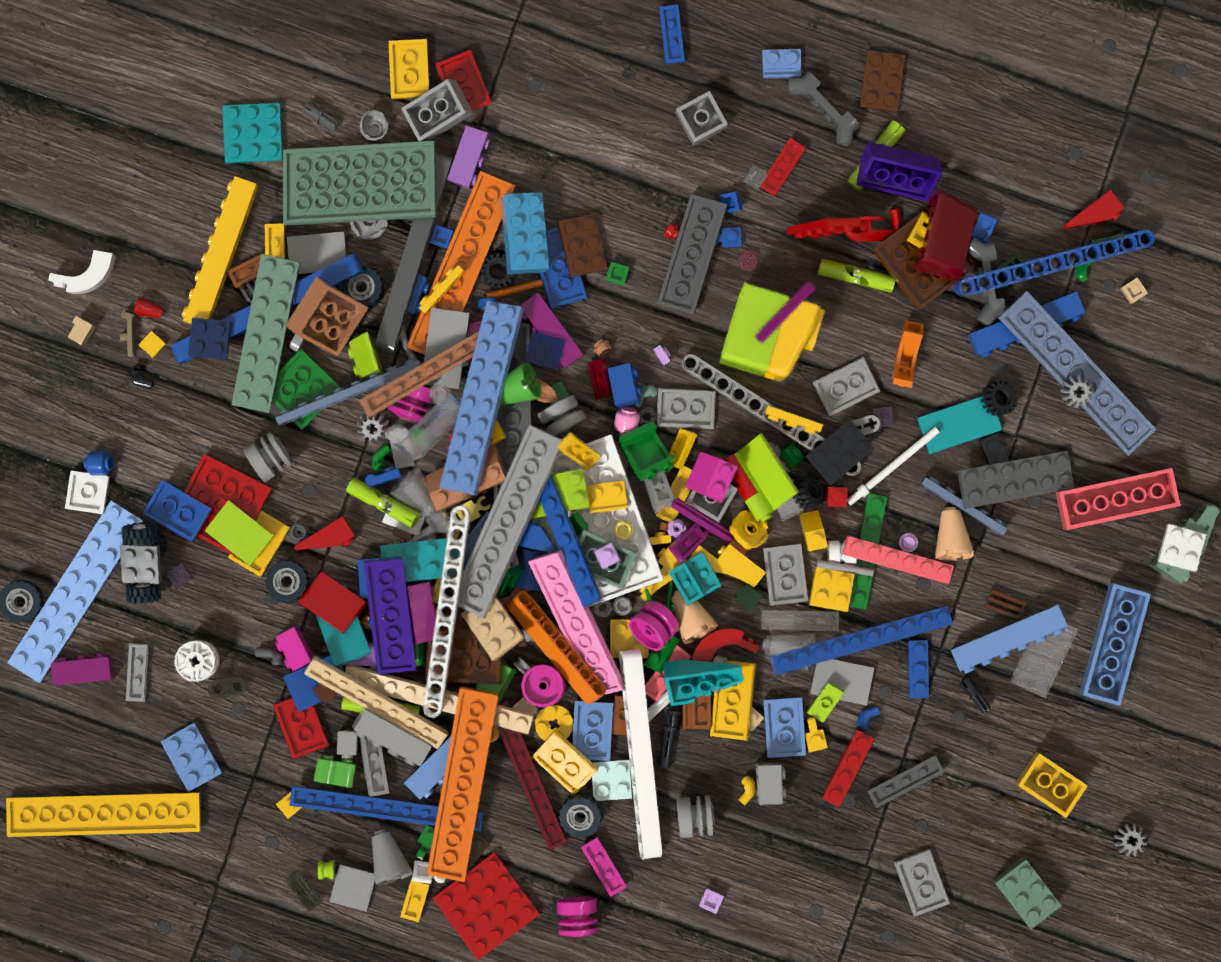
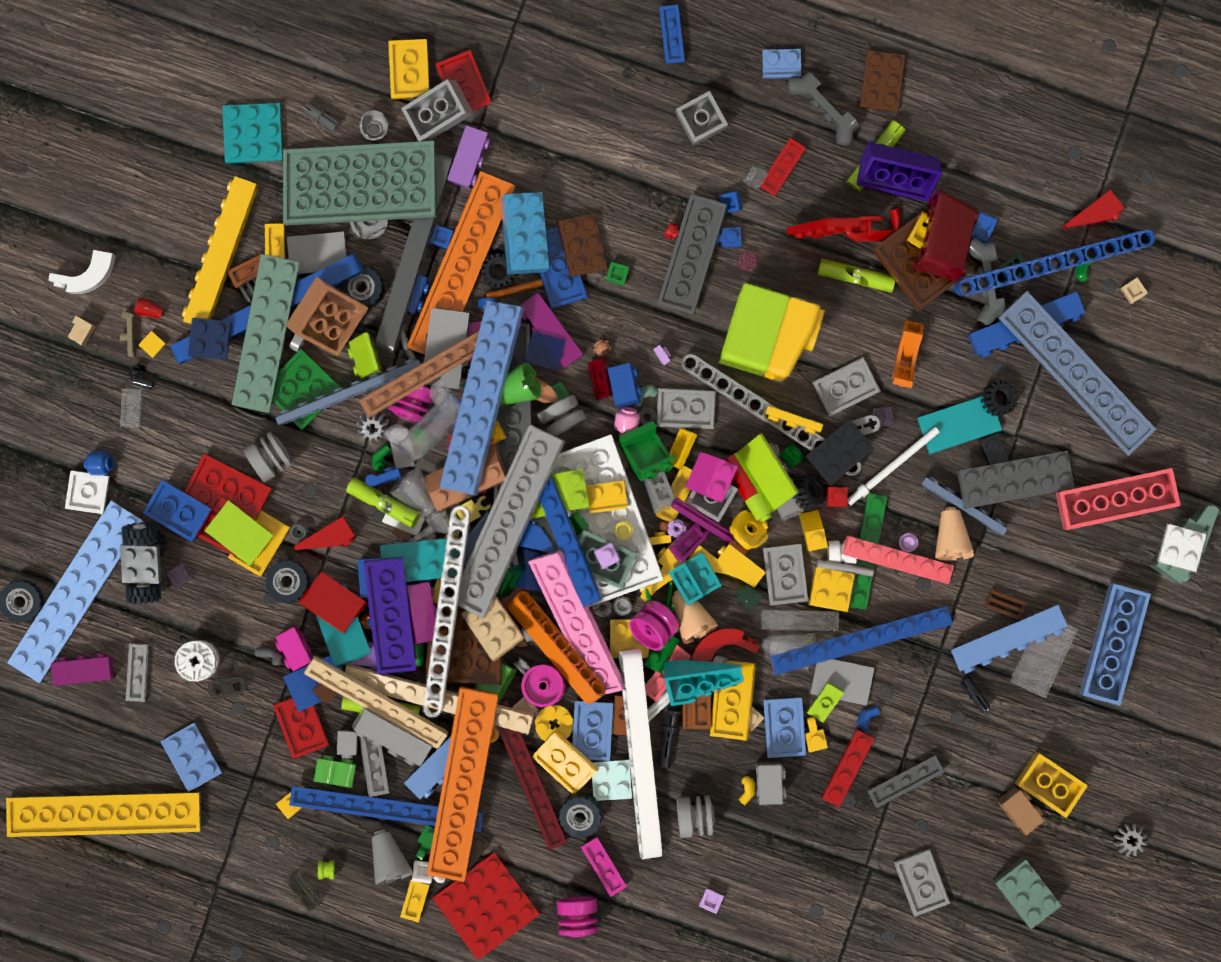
light grey tile [329,864,375,912] -> none
yellow plate [419,266,465,314] -> none
yellow plate [557,433,601,470] -> none
magenta axle [755,282,815,343] -> none
blue plate [908,640,929,698] -> none
light grey gear [1060,375,1094,408] -> none
piece [1089,229,1125,244] -> none
none -> clear plate [120,388,143,428]
none -> medium nougat brick [997,787,1044,835]

